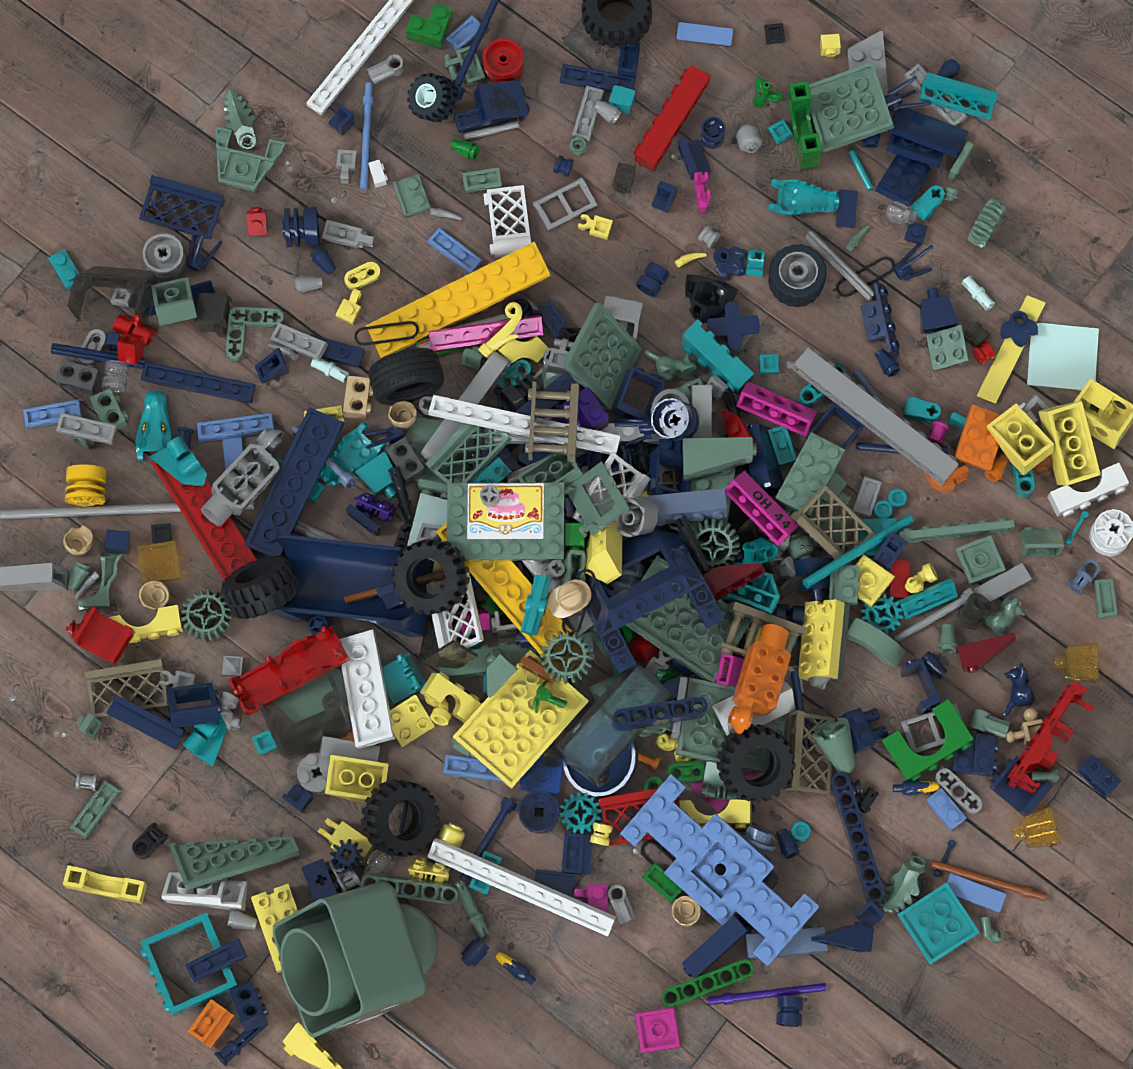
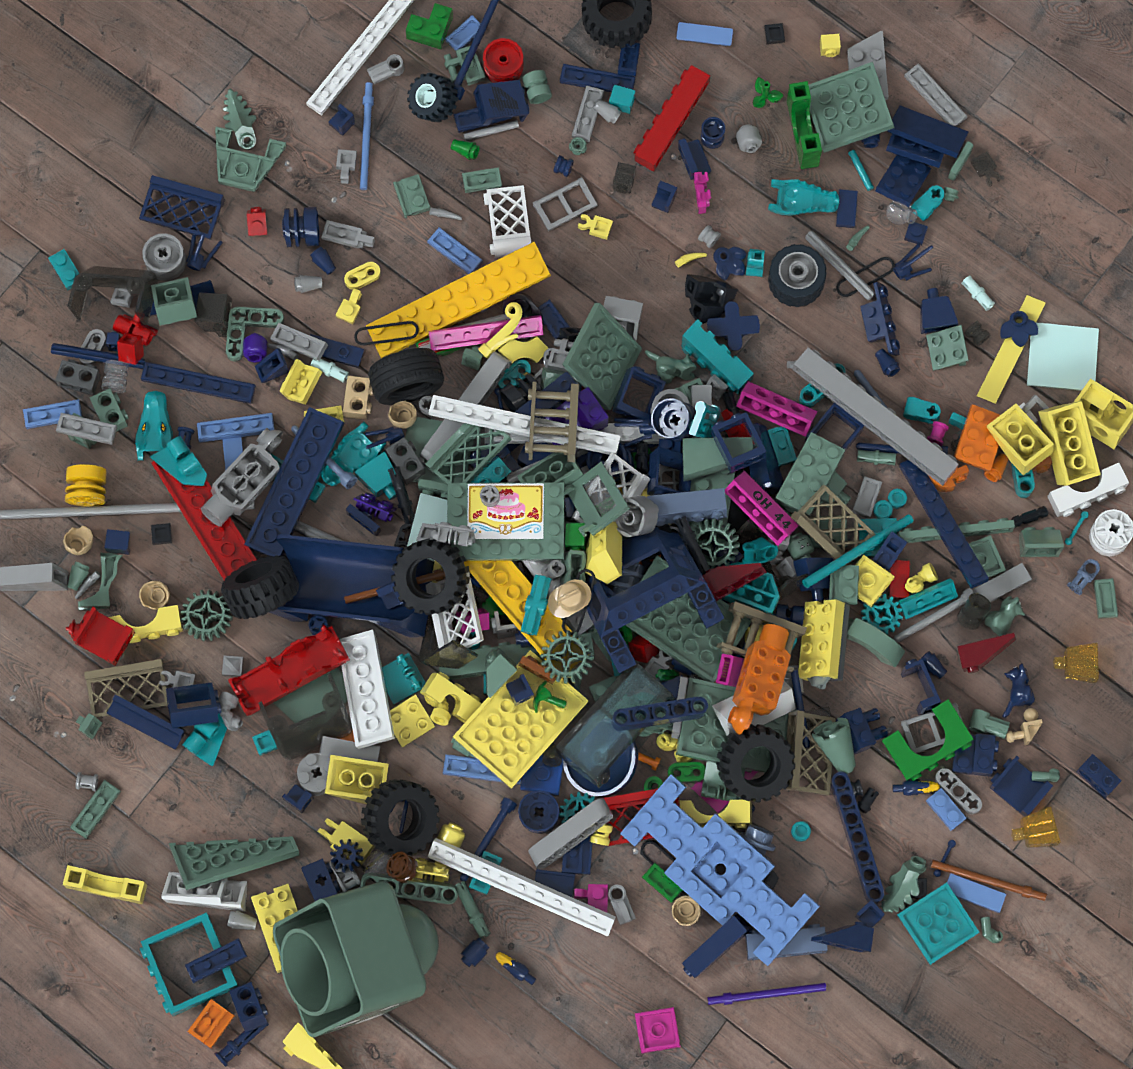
black piece [132,822,169,860] -> none
clear yellow plate [137,541,181,585] -> none
white piece [368,160,388,188] -> none
dark blue wheel [636,262,670,297] -> none
green beam [662,960,754,1008] -> none
teal tile [759,354,779,374] -> none
teal tile [767,119,793,145] -> none
dark blue cone [776,828,800,859] -> none
dark blue wheel [776,995,803,1027] -> none
dark blue plant [884,76,931,111] -> none
teal fence [919,72,998,120] -> none
dark blue cone [936,59,960,79] -> none
sand green cone [939,624,958,654] -> none
sand green gear [968,198,1006,248] -> none
red wheel [972,341,995,365] -> none
red piece [1008,681,1094,794] -> none
none -> dark purple head [243,333,267,363]
none -> light yellow bracket [280,359,322,405]
none -> reddish brown wheel [386,852,418,883]
none -> light grey hinge [433,522,476,547]
none -> dark blue panel [506,674,534,706]
none -> sand green wheel [522,70,552,104]
none -> light grey beam [528,798,613,869]
none -> teal plate [689,401,721,438]
none -> dark blue window [711,412,767,473]
none -> sand green pin [857,449,896,466]
none -> dark blue plate [899,460,989,589]
none -> black axle [1011,506,1048,528]

